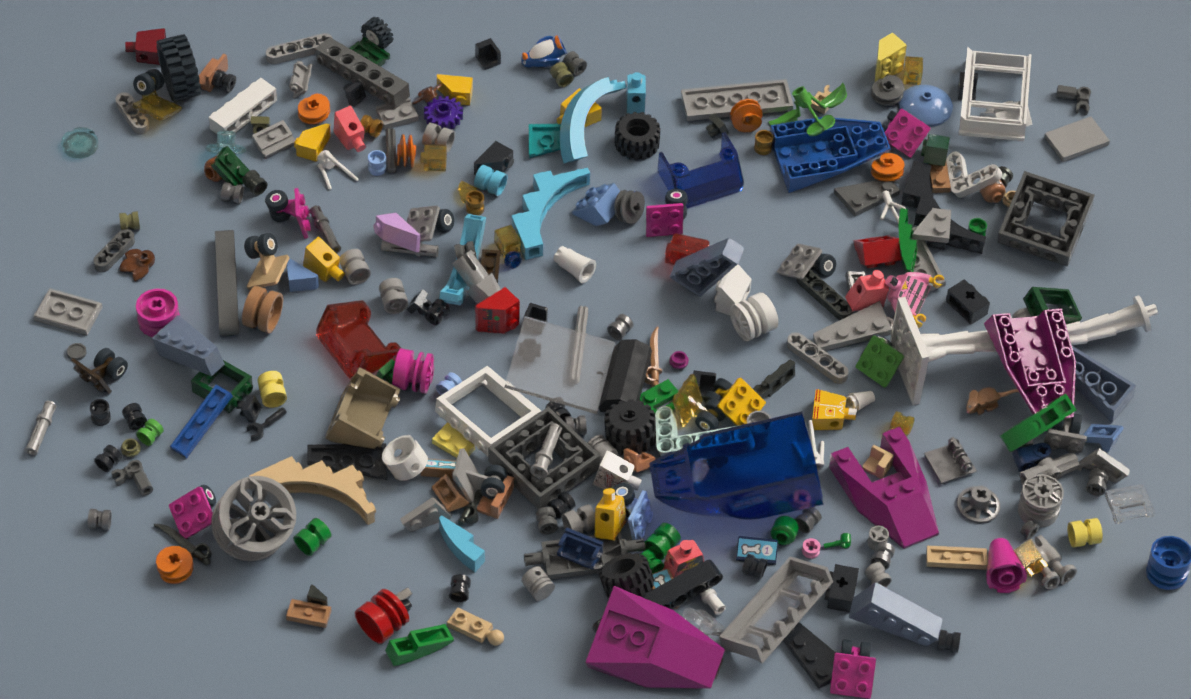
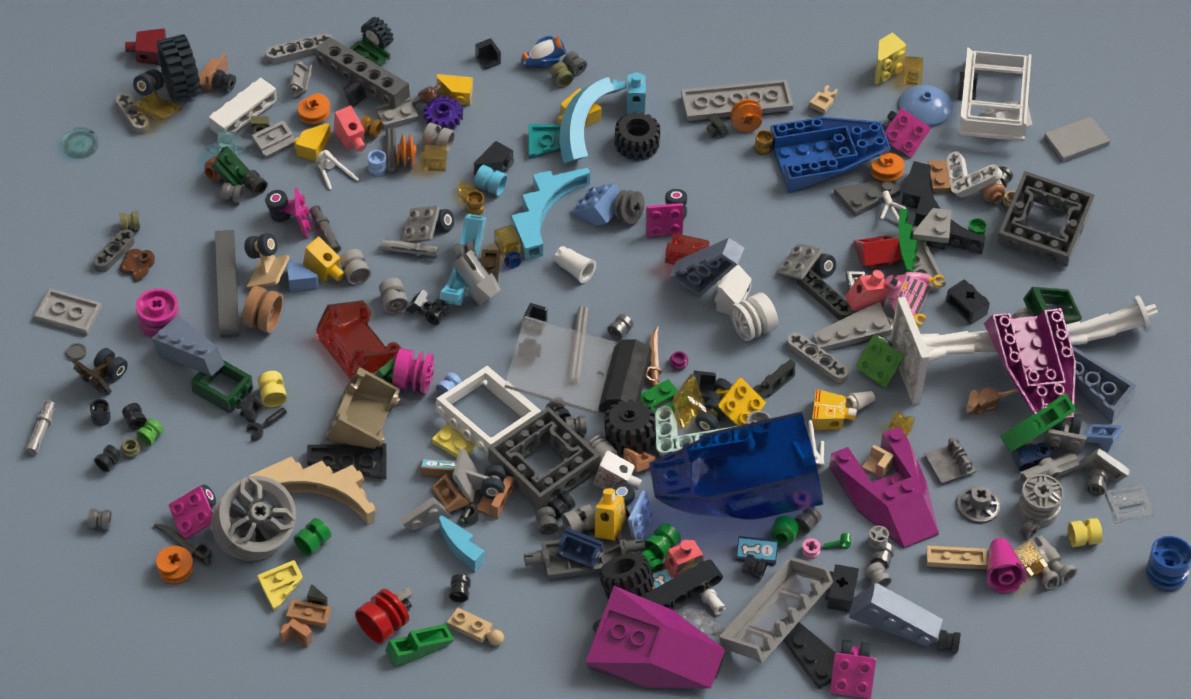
dark grey bar [111,460,153,496] -> none
blue tile [170,384,233,458] -> none
lavender slope [374,213,420,252] -> none
white piece [382,435,428,481] -> none
red slope [475,287,520,334] -> none
light grey piece [521,566,555,601] -> none
light grey pin [530,423,562,478] -> none
clear blue windscreen [658,132,744,208] -> none
bright green plant [769,82,847,136] -> none
dark grey piece [871,75,904,106] -> none
dark green brick [921,134,950,166] -> none
dark grey bar [1056,85,1091,115] -> none
none -> light yellow wing [257,560,303,611]
none -> nougat bracket [279,618,313,647]

